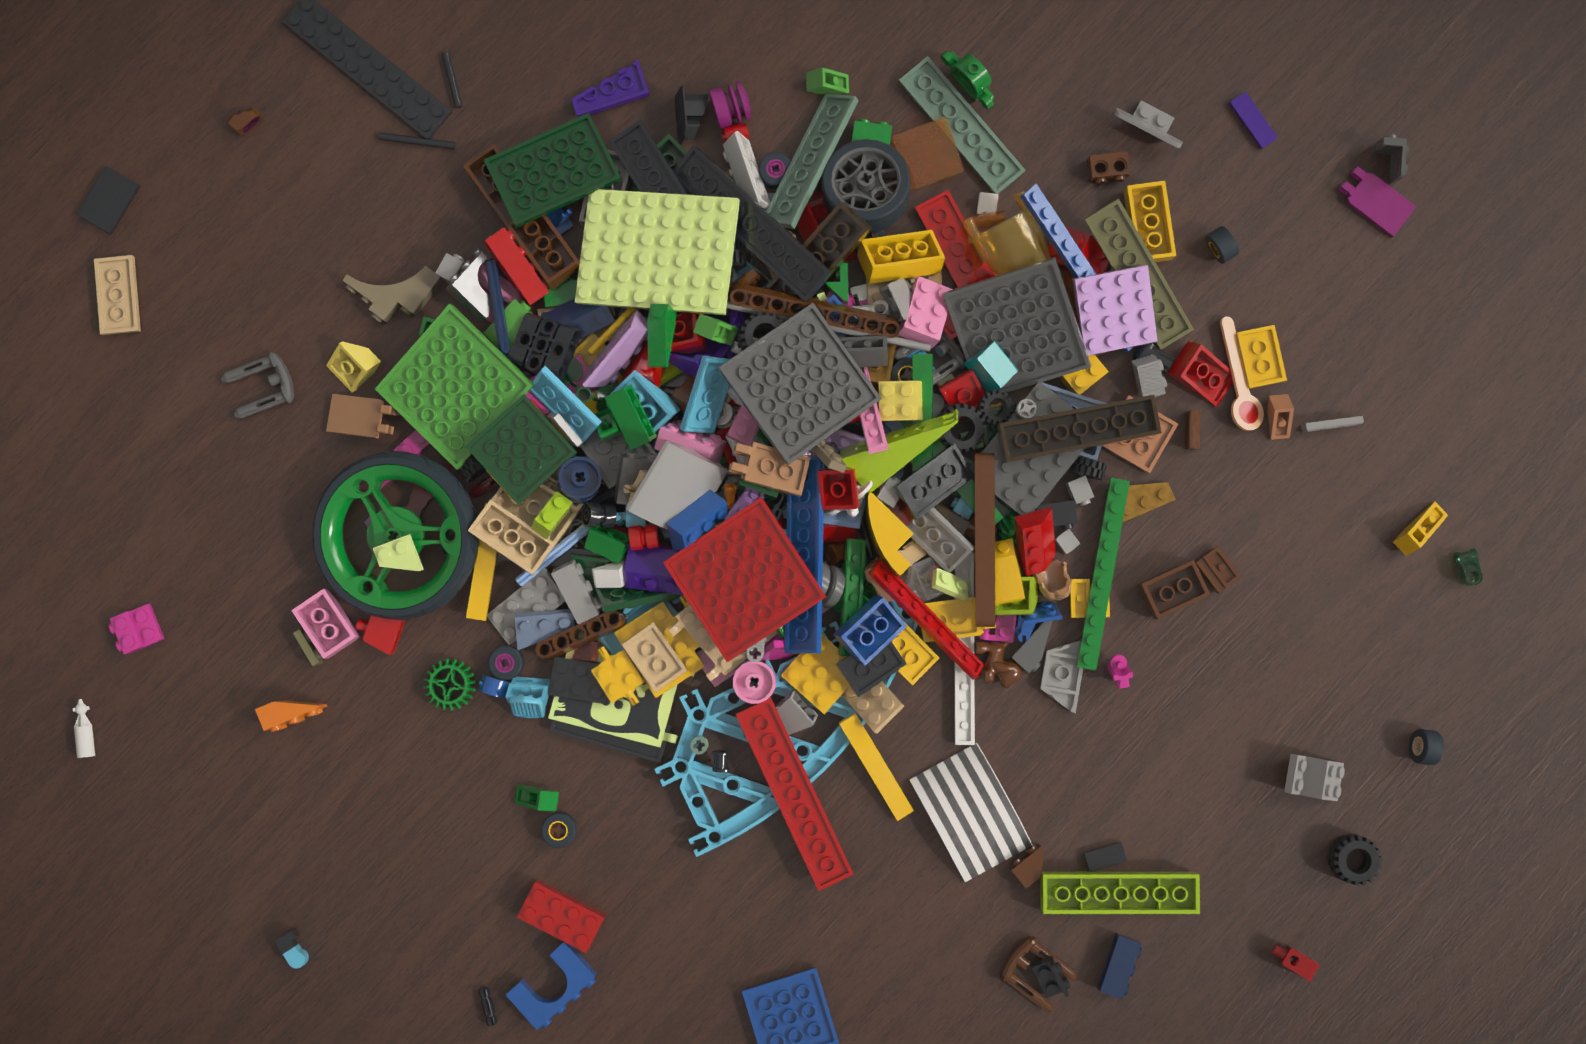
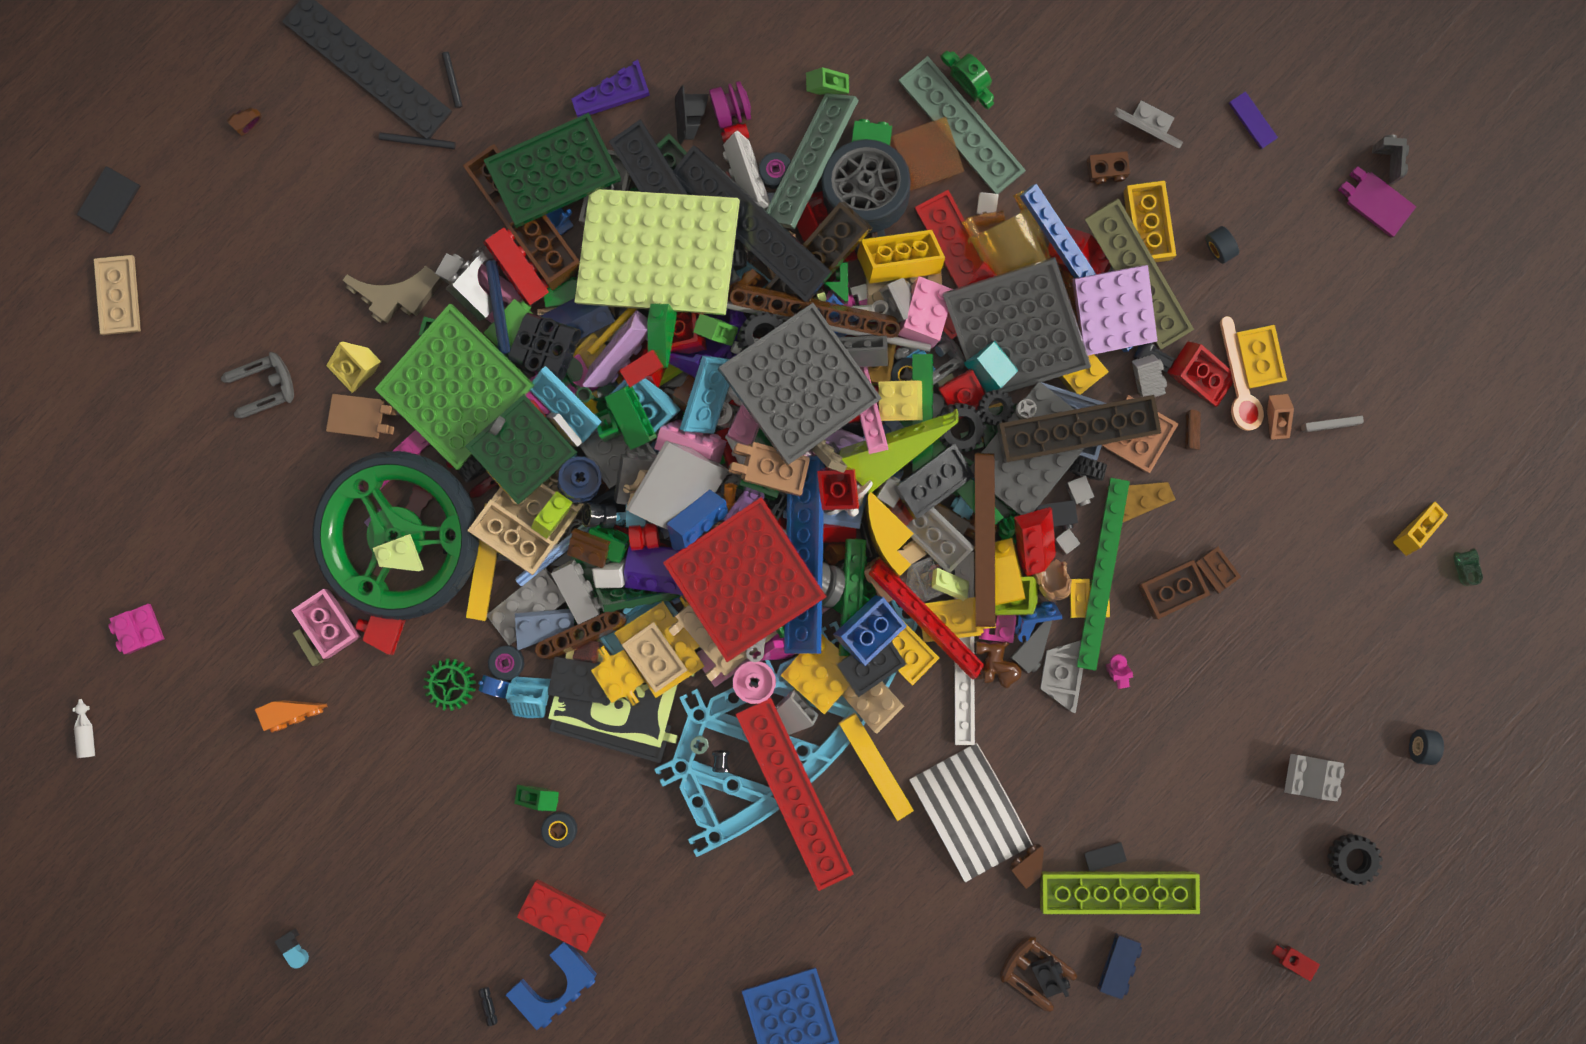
none -> dark grey tile [489,416,506,436]
none -> reddish brown plate [567,528,611,568]
none -> red tile [620,350,664,387]

